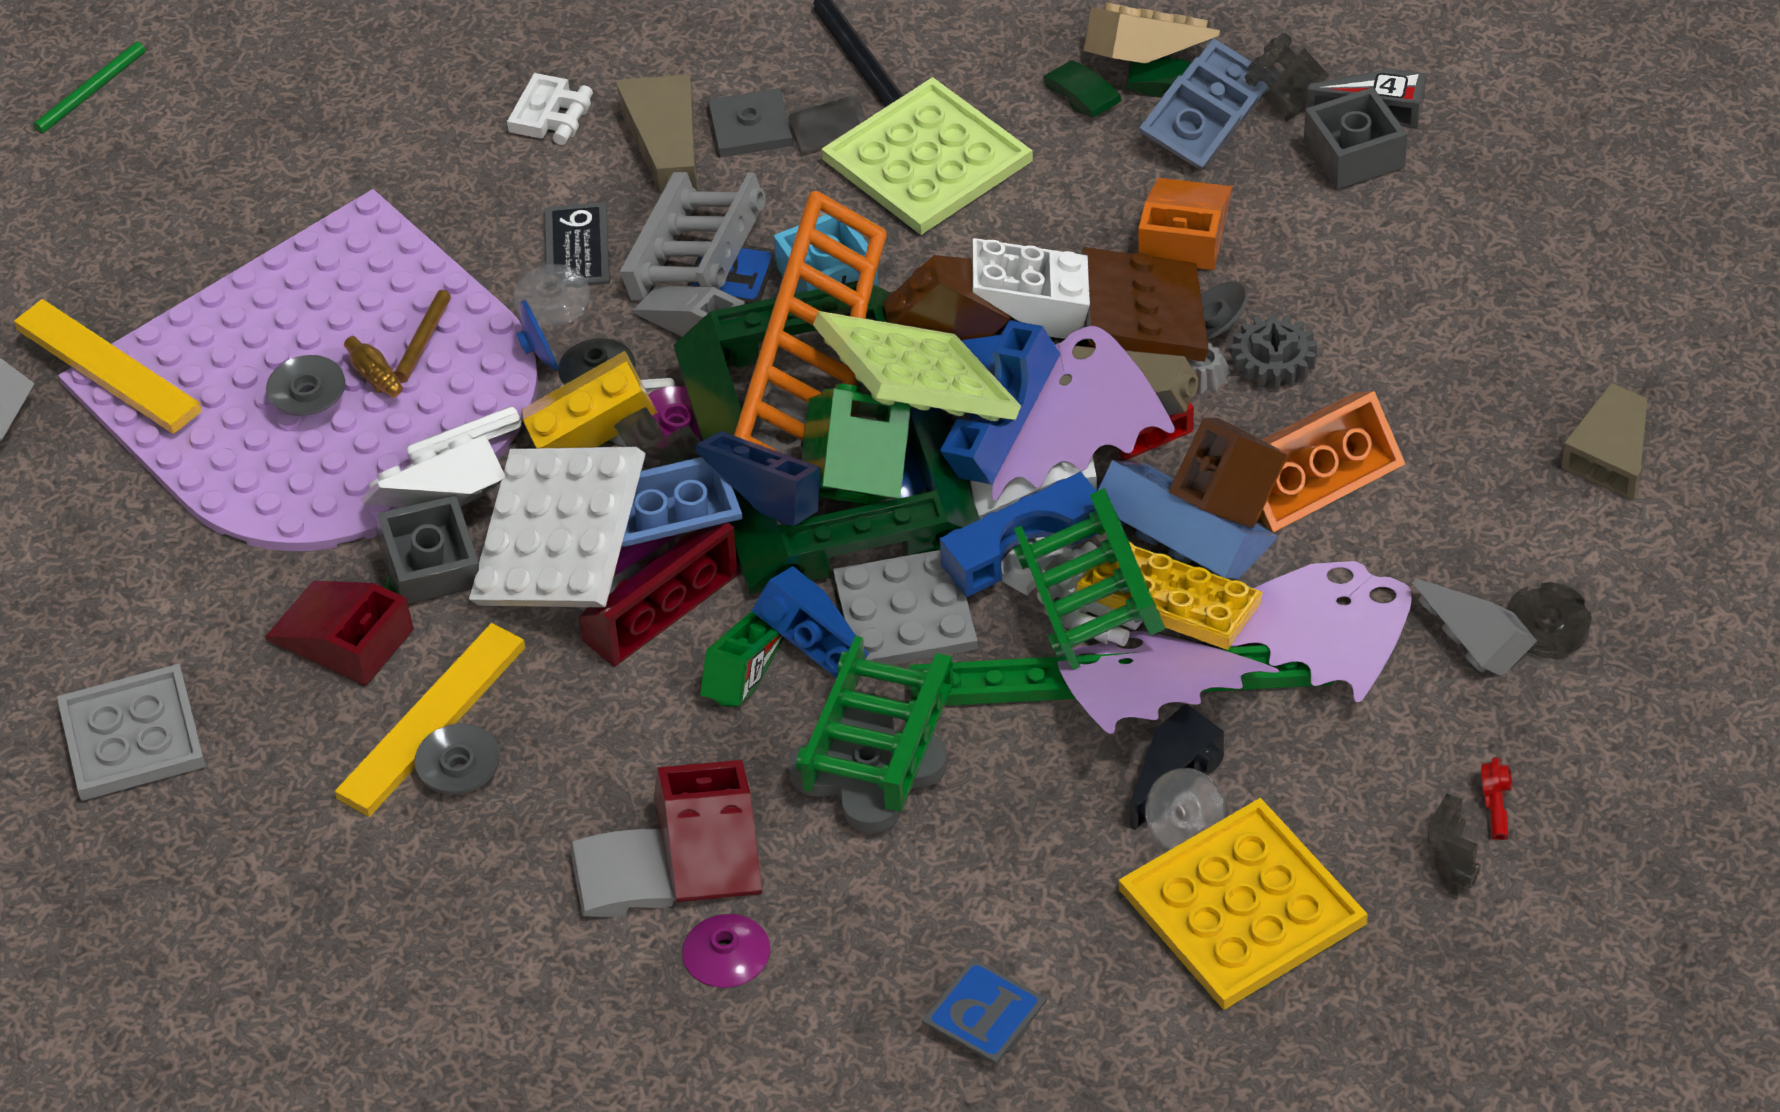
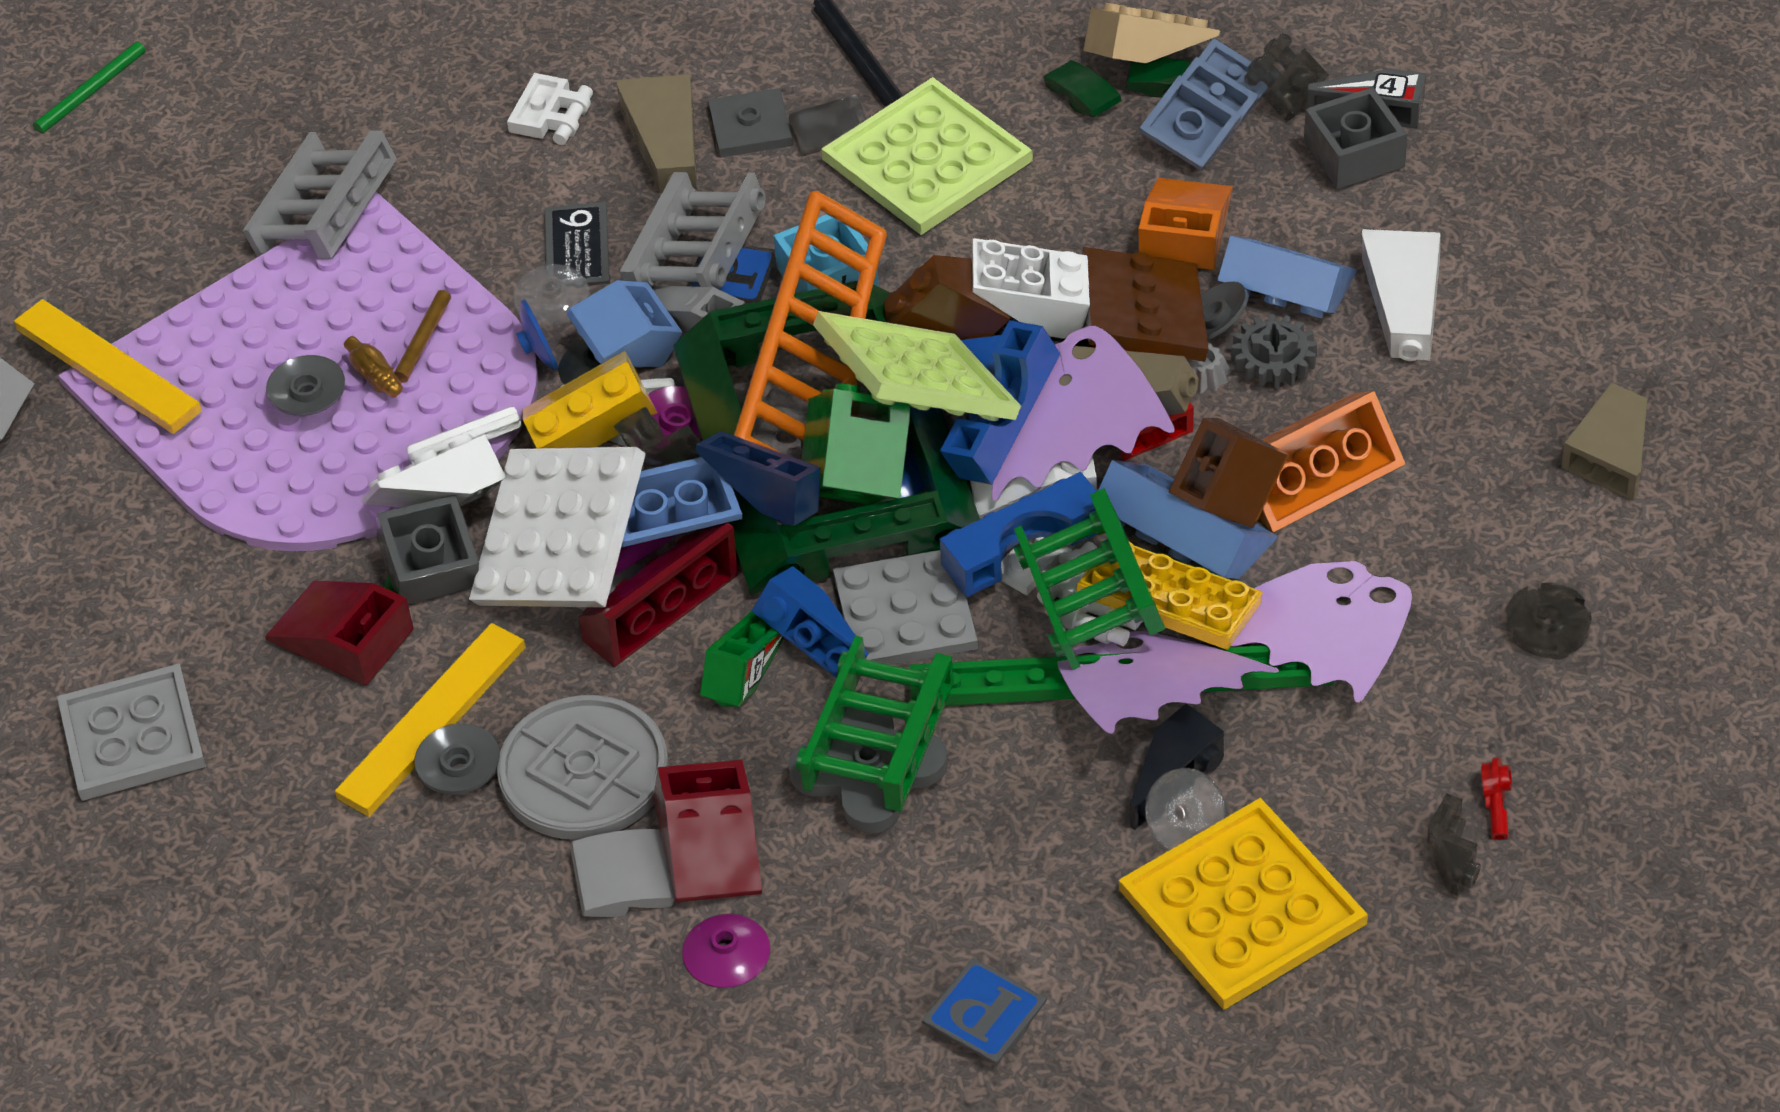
light grey slope [1412,578,1537,676] -> none
none -> light grey fence [242,131,397,259]
none -> light grey plate [497,695,669,840]
none -> medium blue slope [567,280,682,368]
none -> medium blue slope [1218,235,1357,318]
none -> white slope [1362,229,1440,361]

